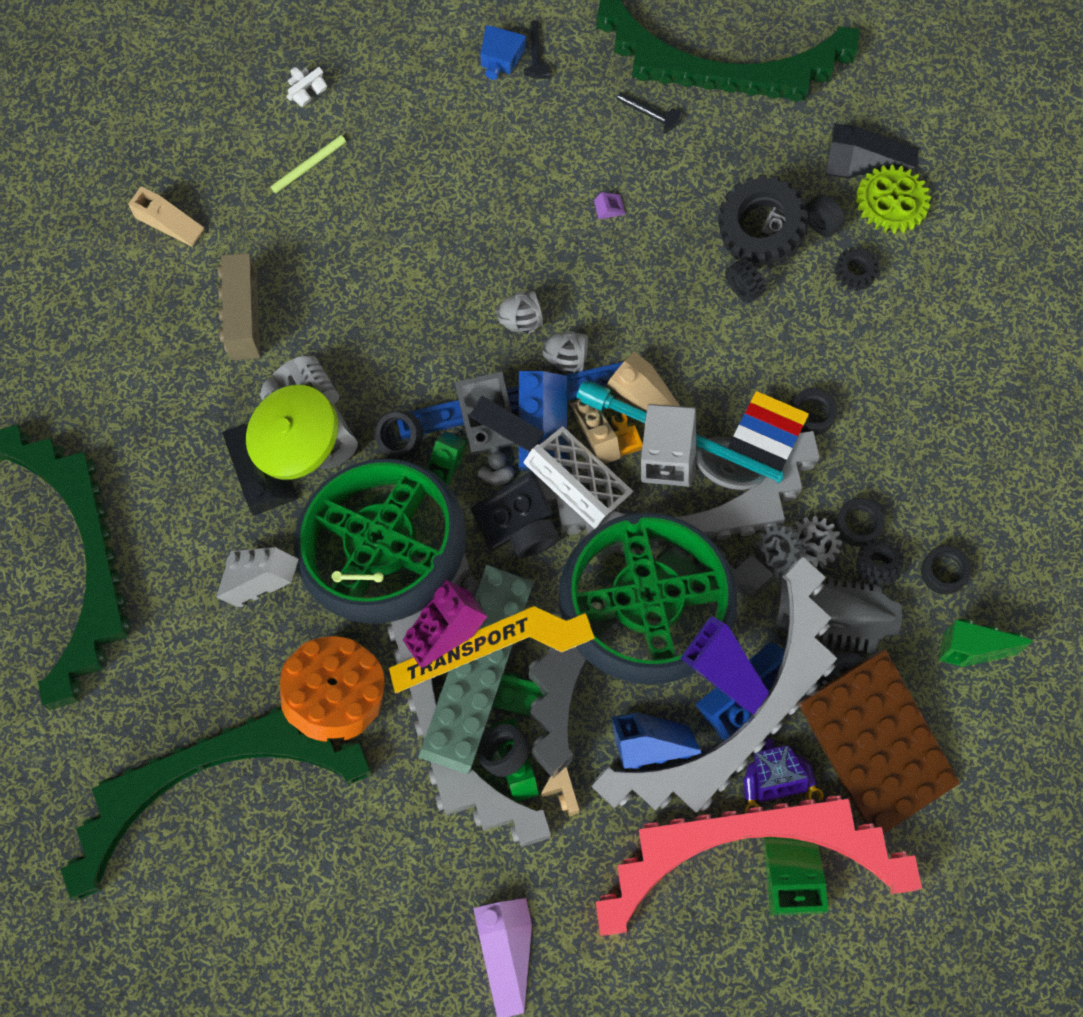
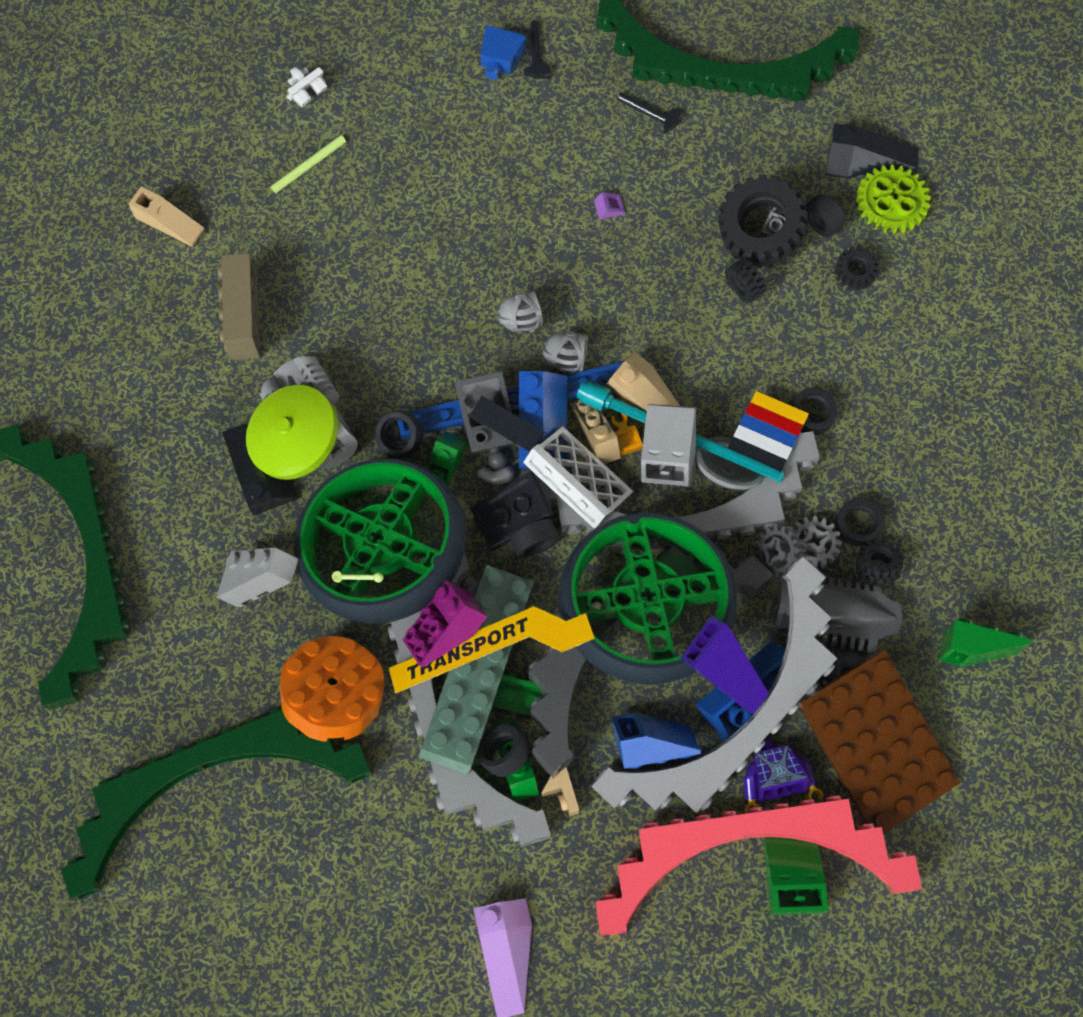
black tyre [921,545,972,595] -> none

